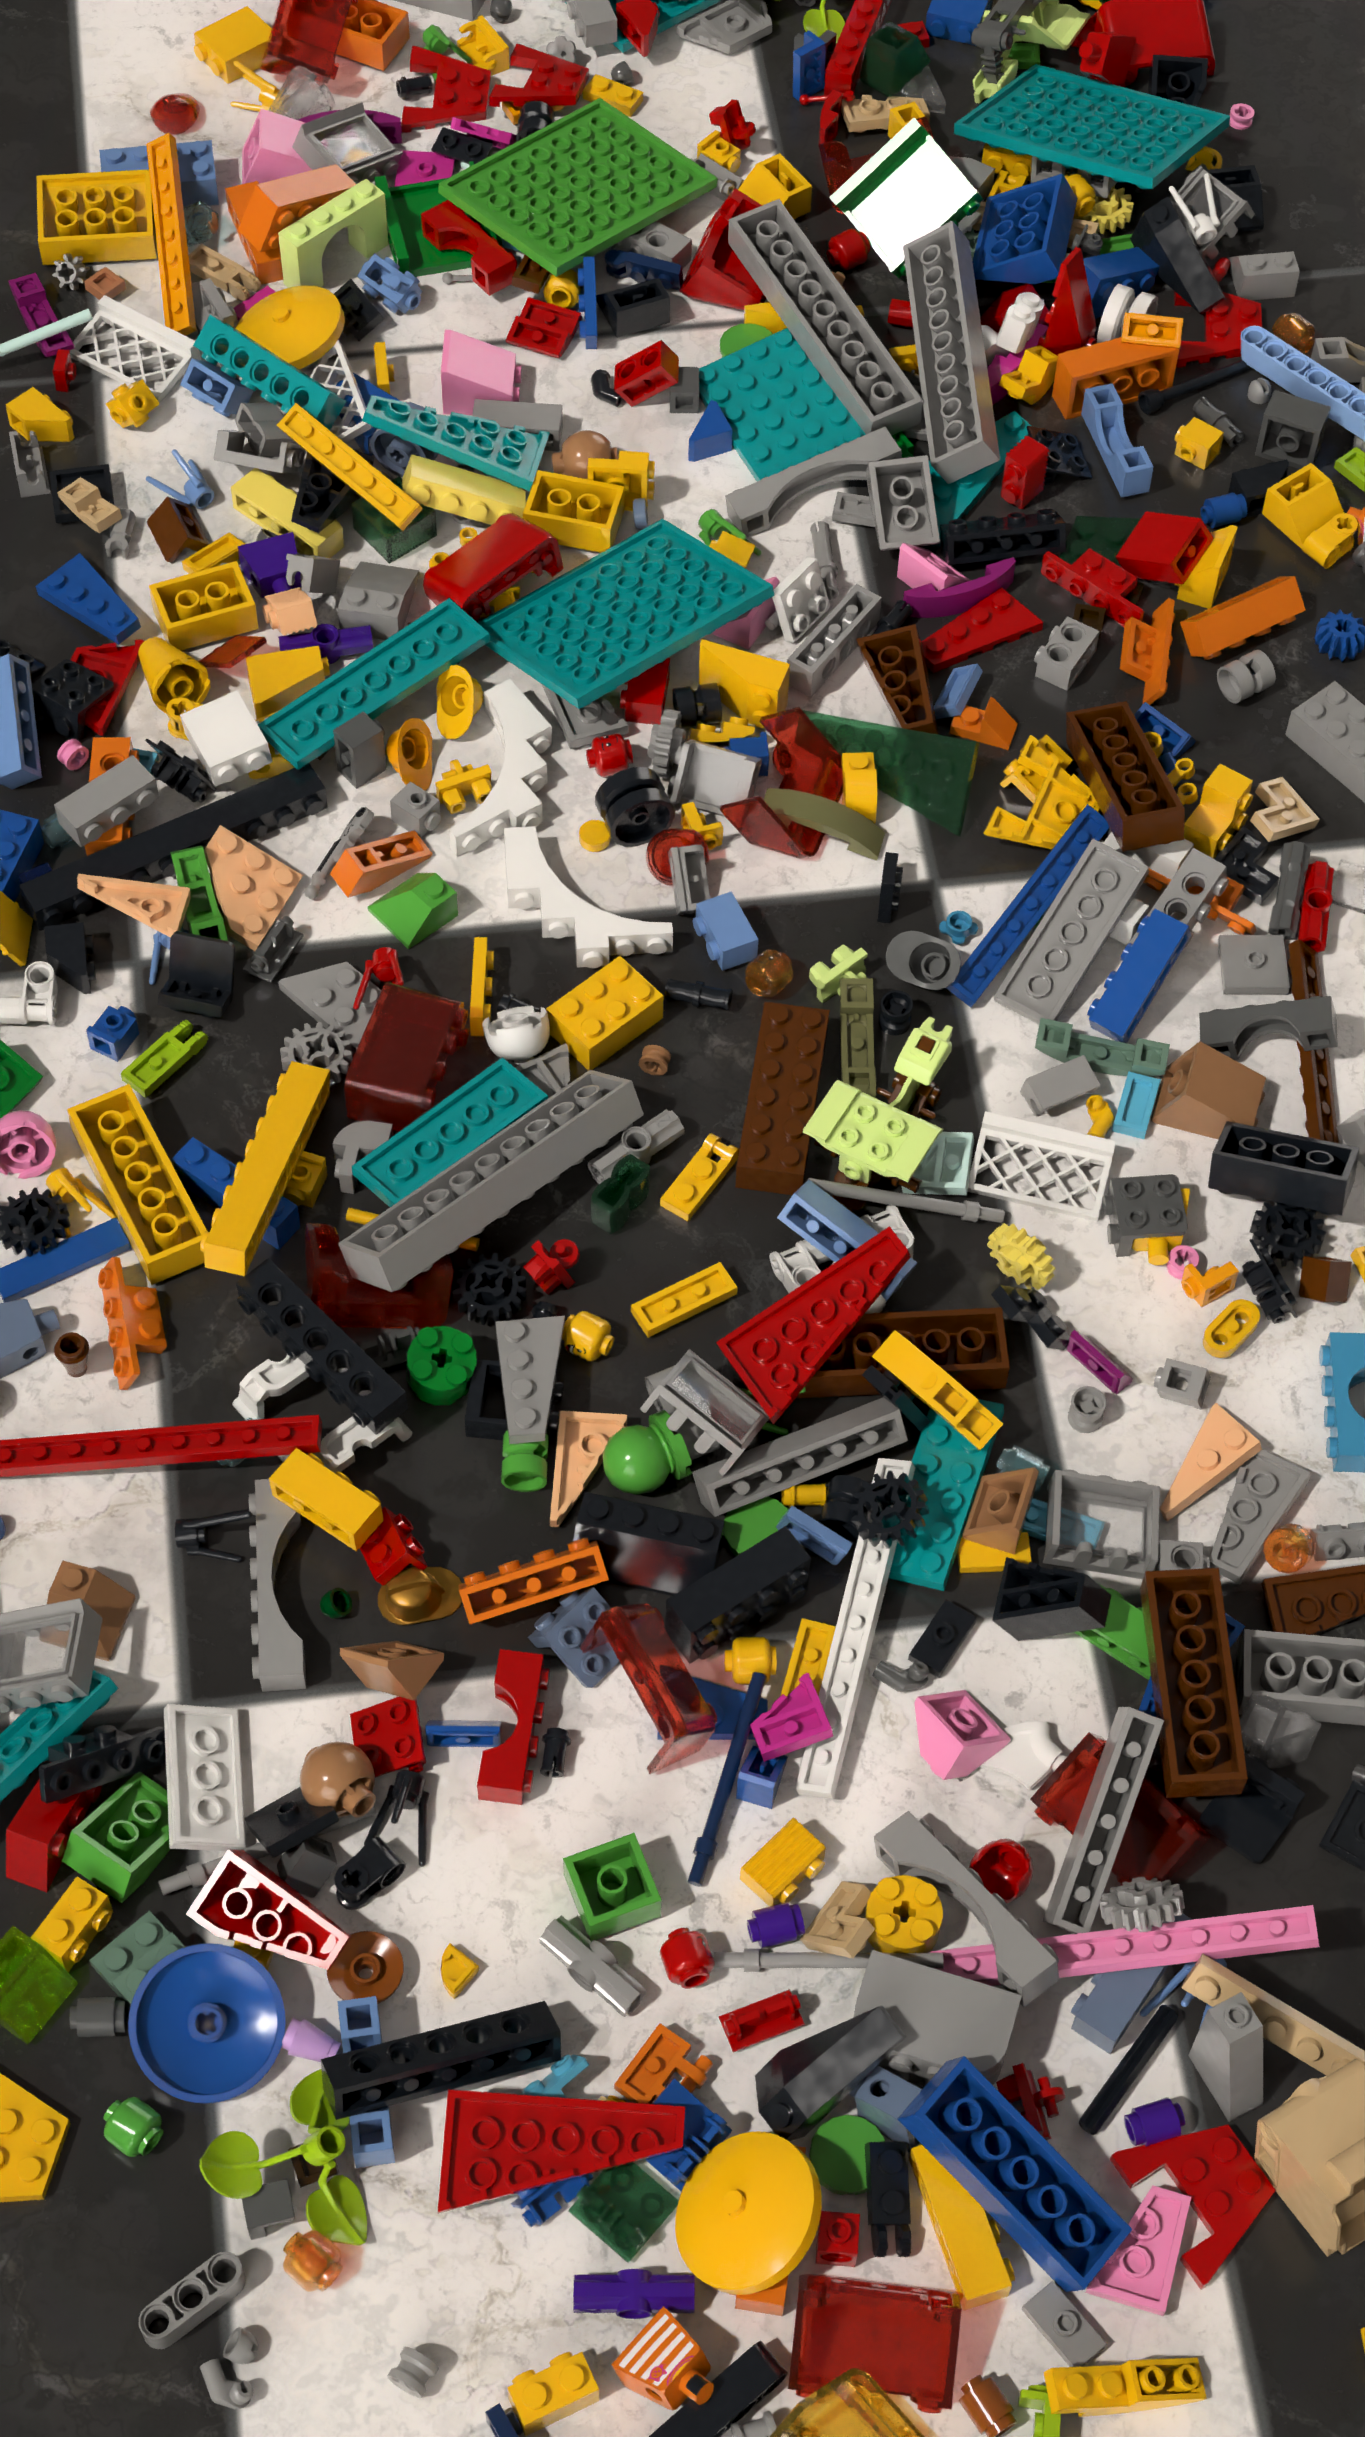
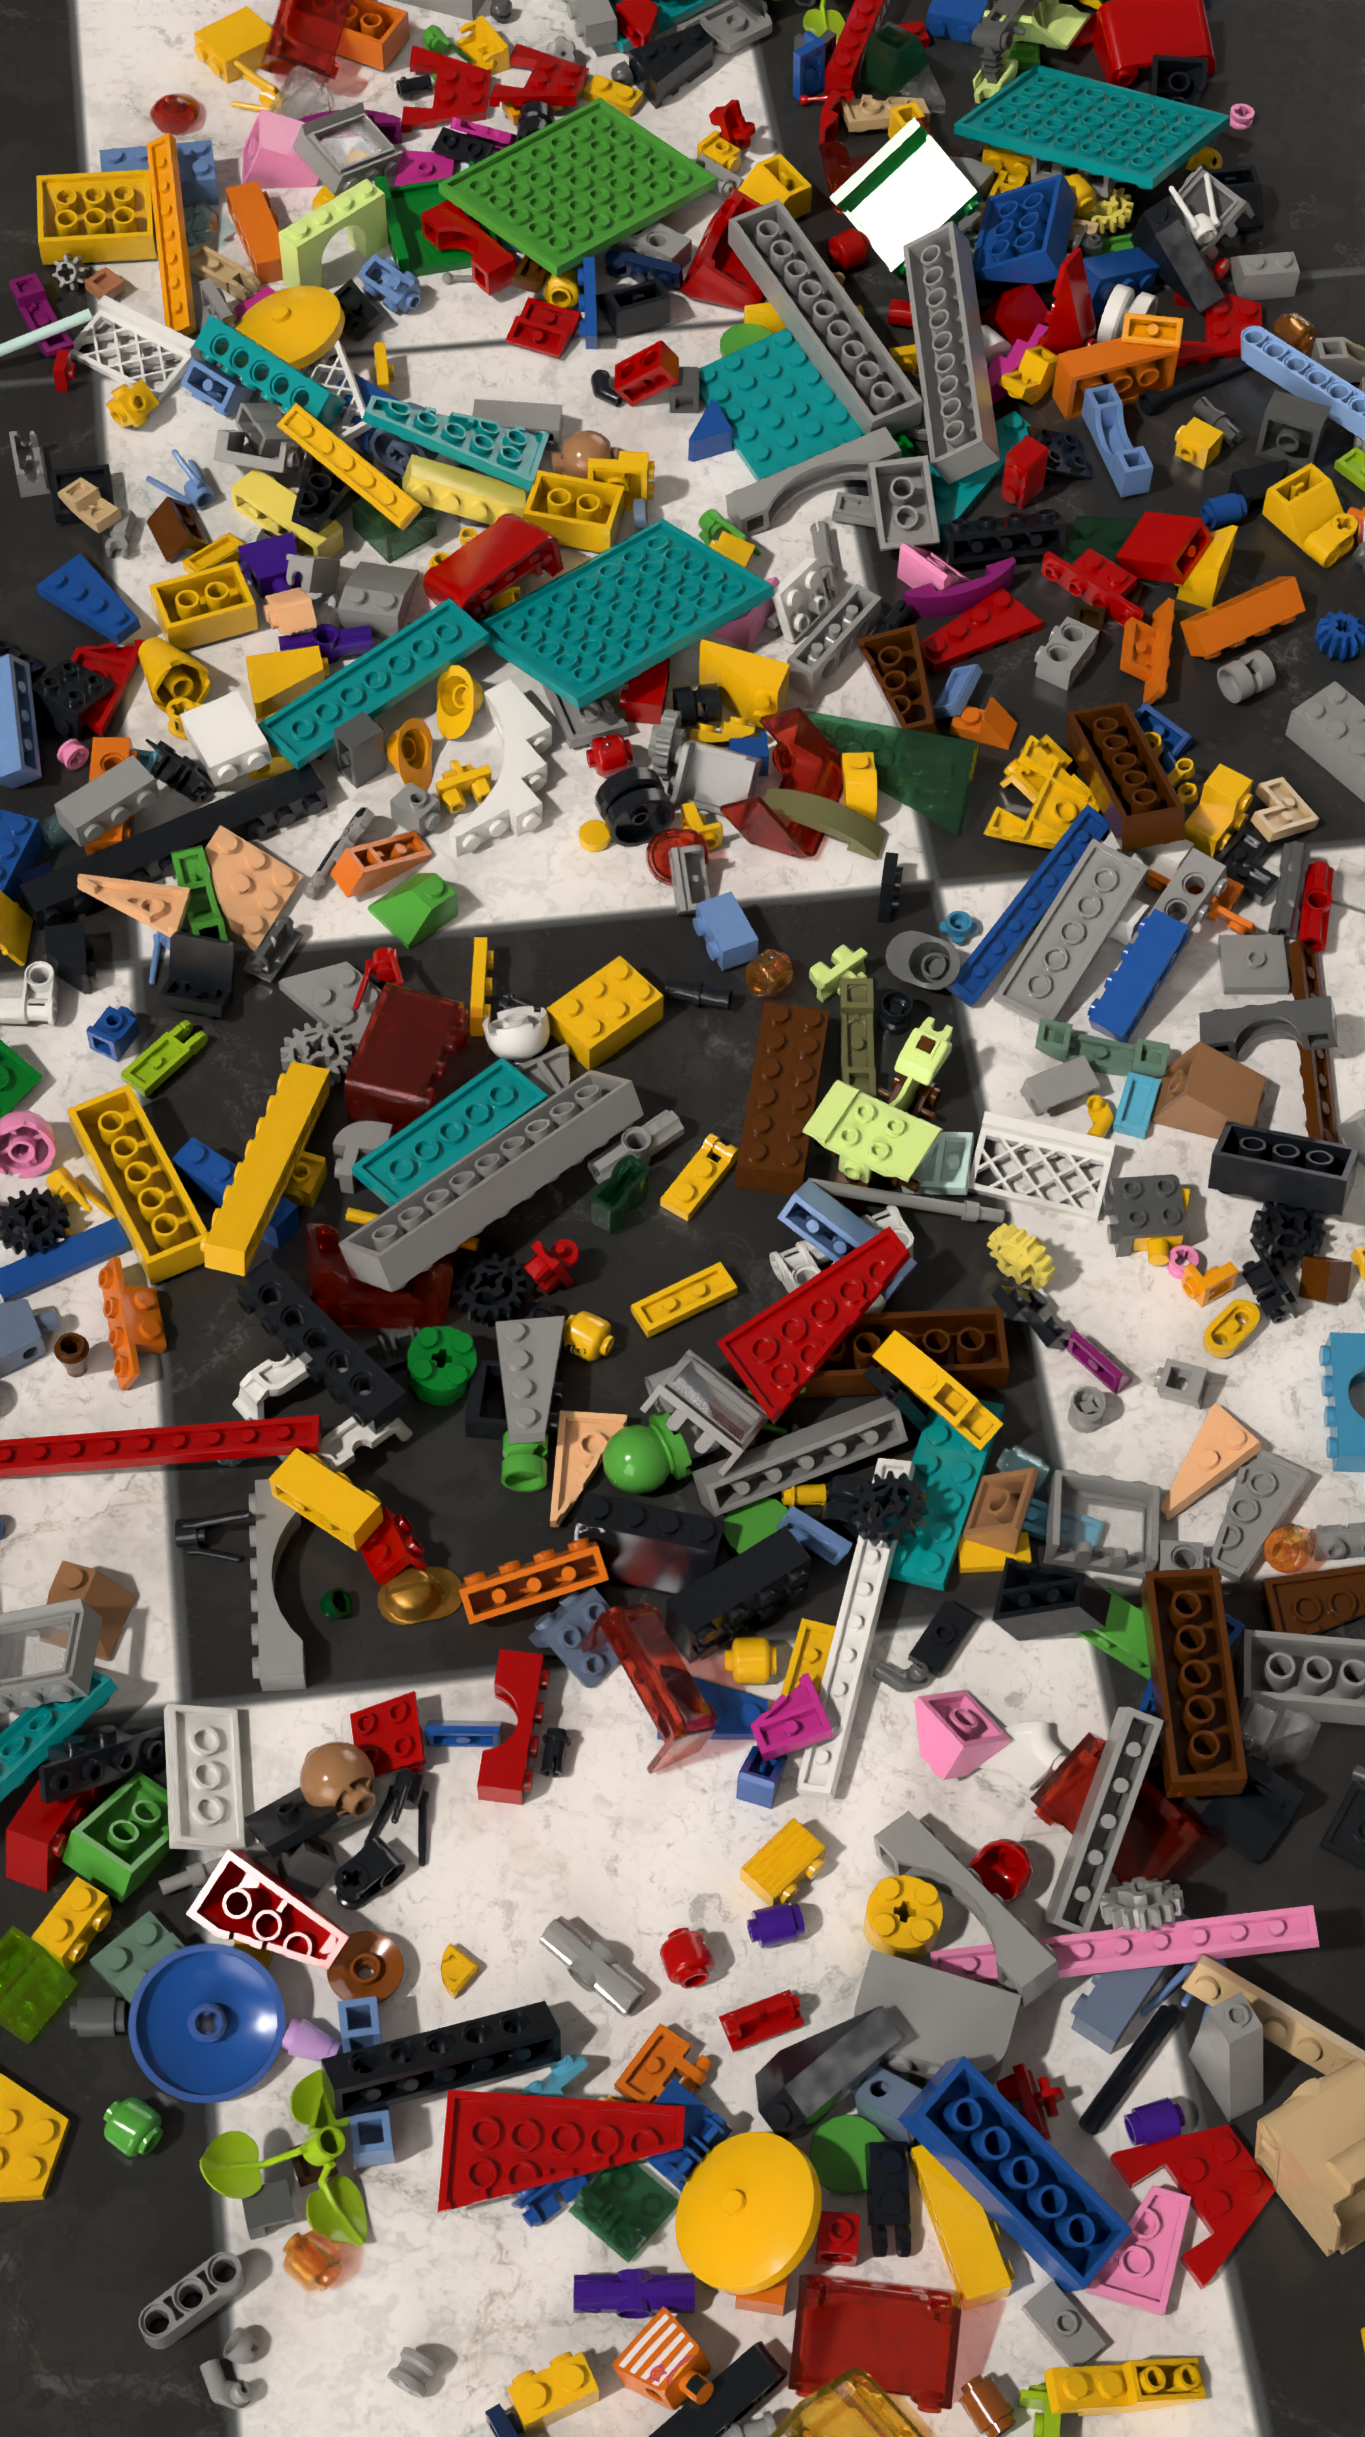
yellow slope [6,387,74,442] -> none
clear red piece [199,636,267,668] -> none
orange brick [238,164,356,252] -> none
medium nougat slope [340,1641,444,1700] -> none
bright pink slope [441,329,522,415] -> none
white arch [504,826,673,968] -> none
bright green brick [563,1833,662,1942] -> none
medium nougat bush [639,1045,671,1076] -> none
dark blue bar [687,1672,767,1887] -> none
light grey bar [713,1949,944,1972] -> none
tan plate [800,1881,875,1959] -> none
white brick [996,292,1044,354] -> none
red torso [1079,31,1137,87] -> none
light grey hinge [1247,378,1272,404] -> none
none -> black wedge [629,24,713,109]

